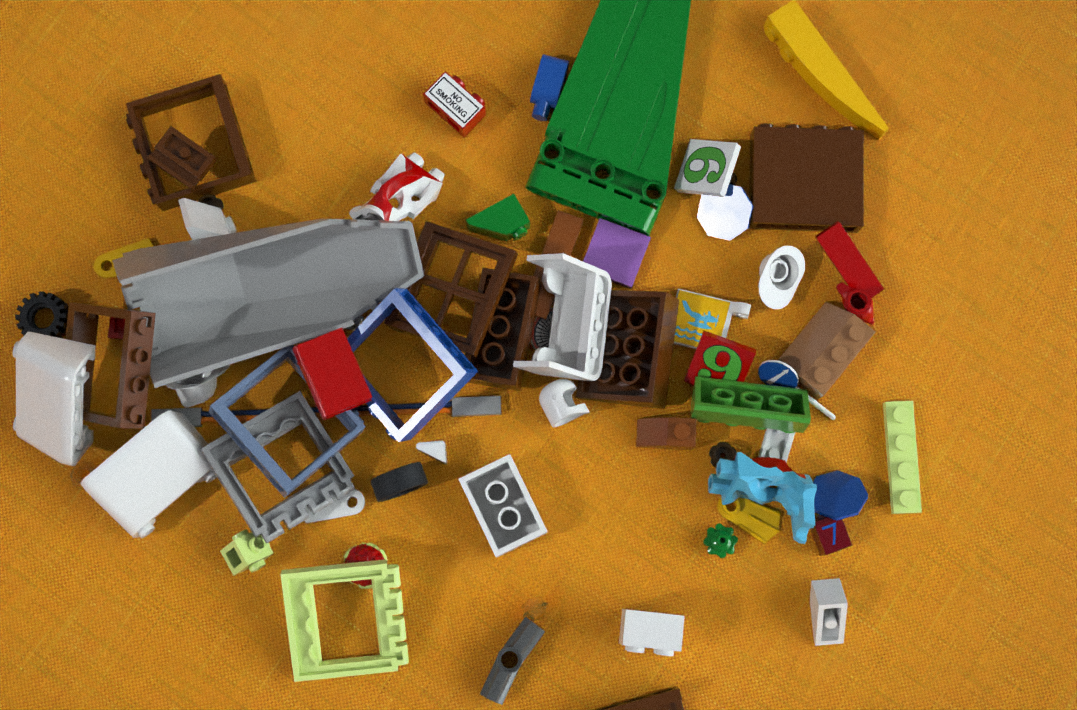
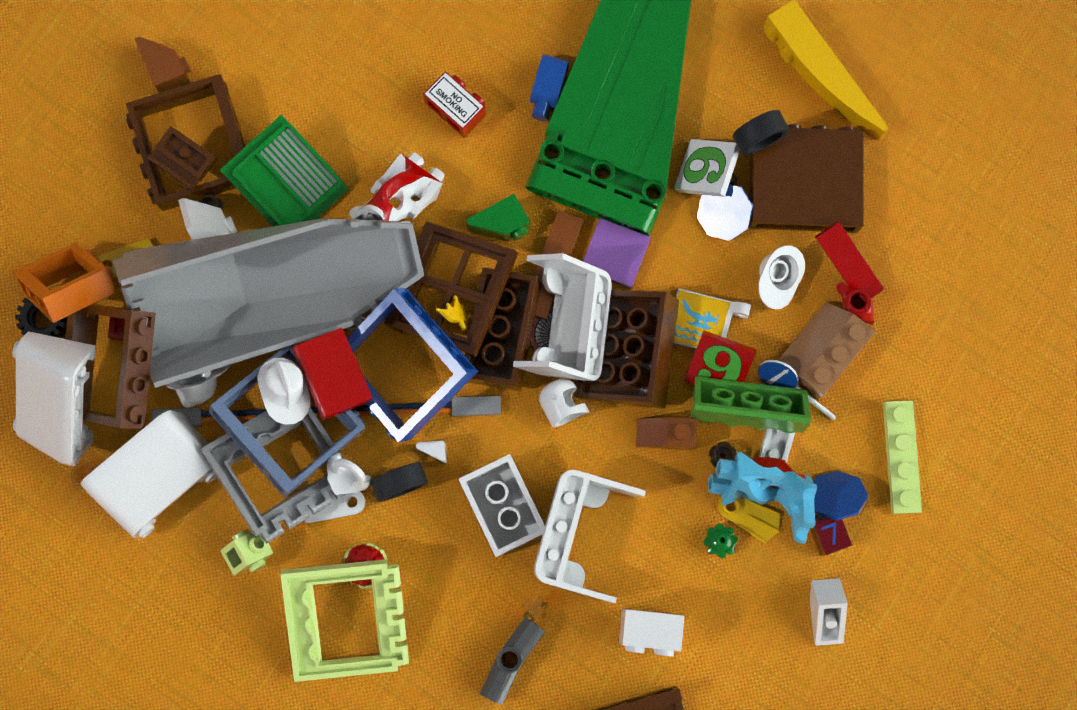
none -> orange window [13,243,116,323]
none -> dark orange slope [134,36,191,93]
none -> green piece [220,114,349,227]
none -> white piece [257,358,310,425]
none -> white piece [327,453,371,495]
none -> yellow piece [436,295,469,331]
none -> white windscreen [534,470,646,603]
none -> black tyre [733,110,789,155]

